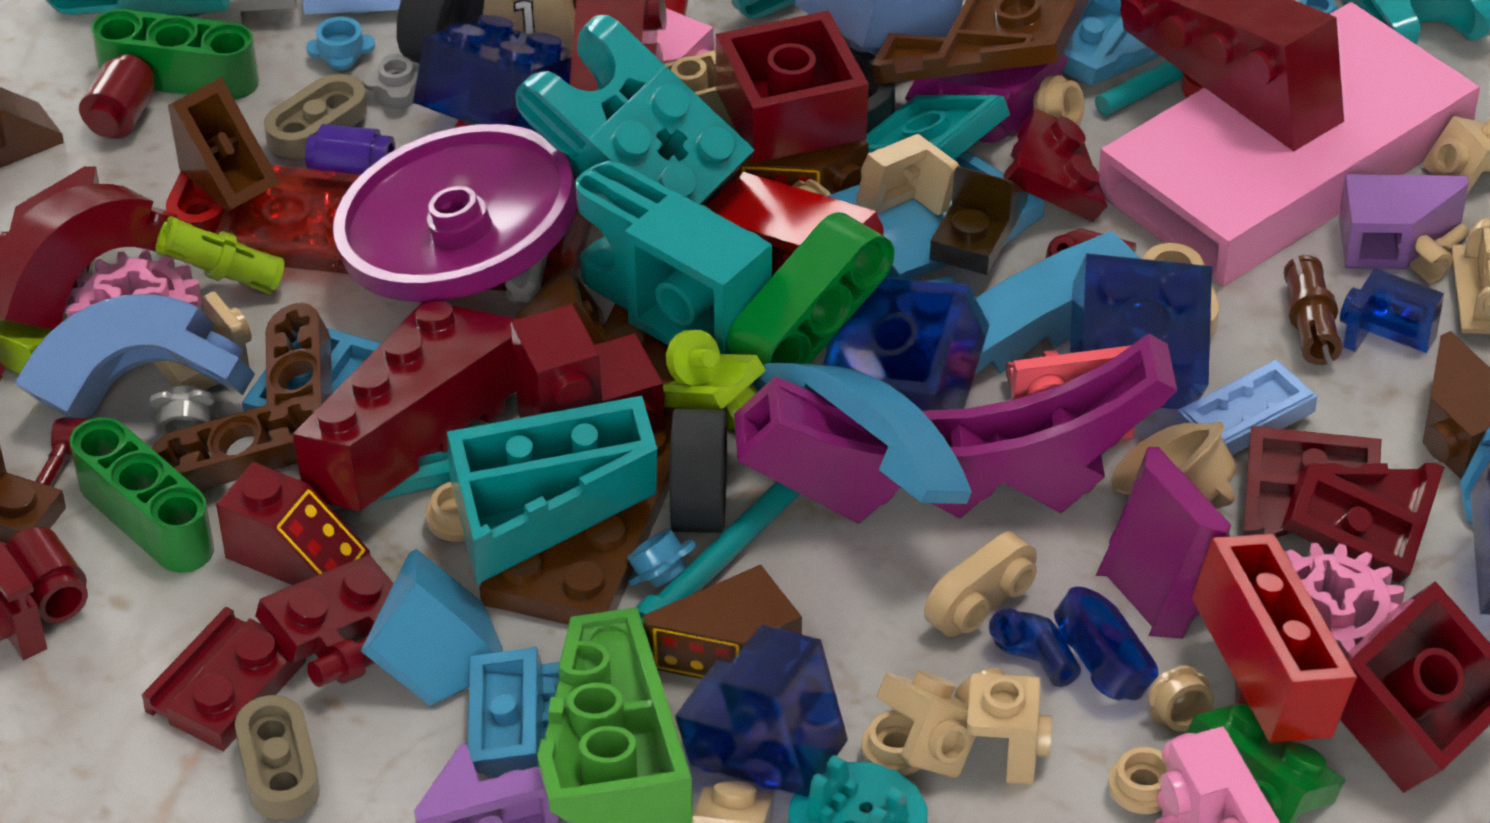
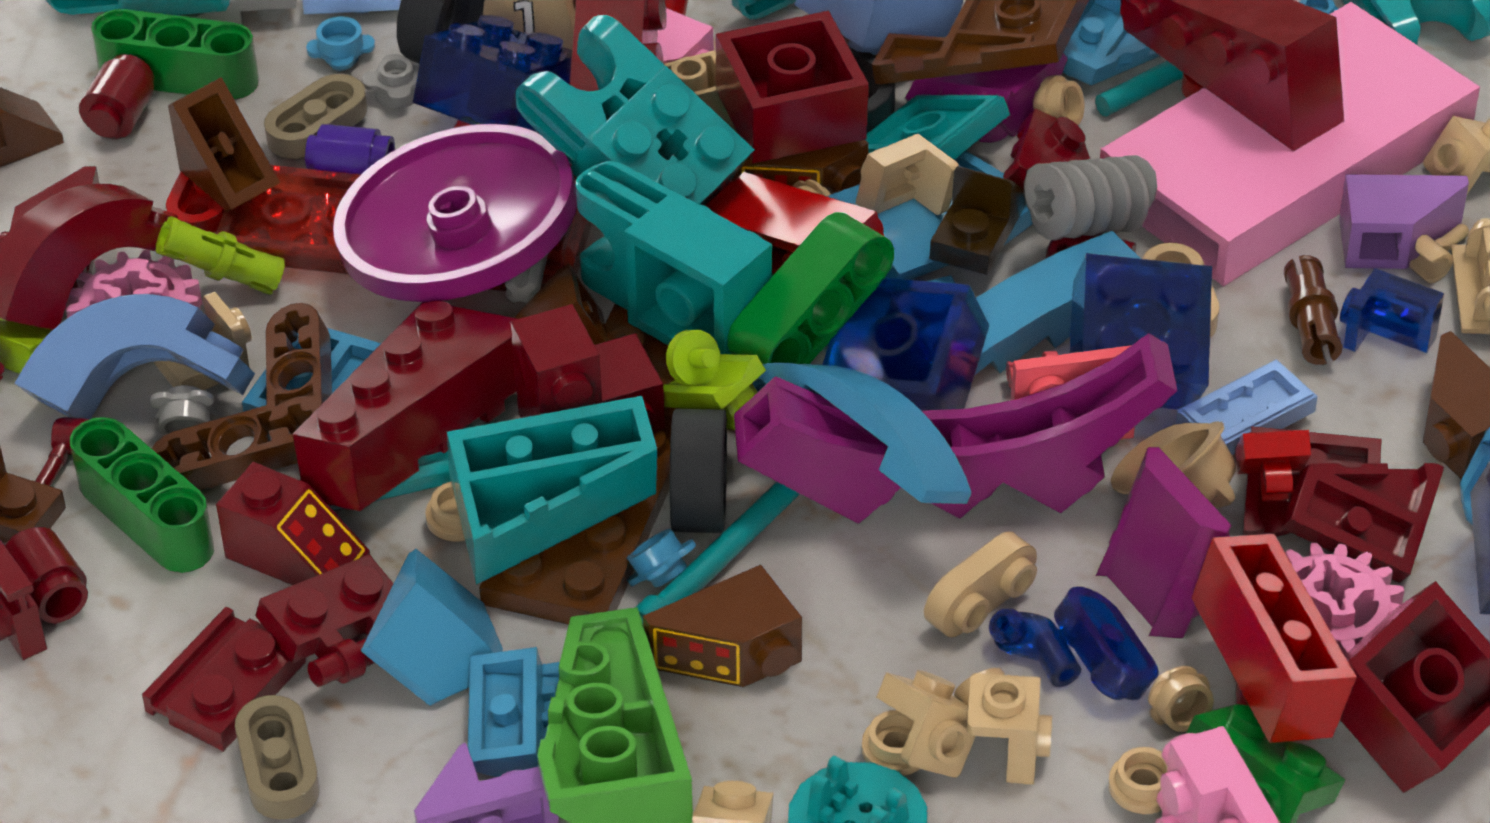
clear blue brick [675,624,848,798] -> none
none -> light grey piece [1024,155,1157,240]
none -> red tile [1235,429,1311,502]

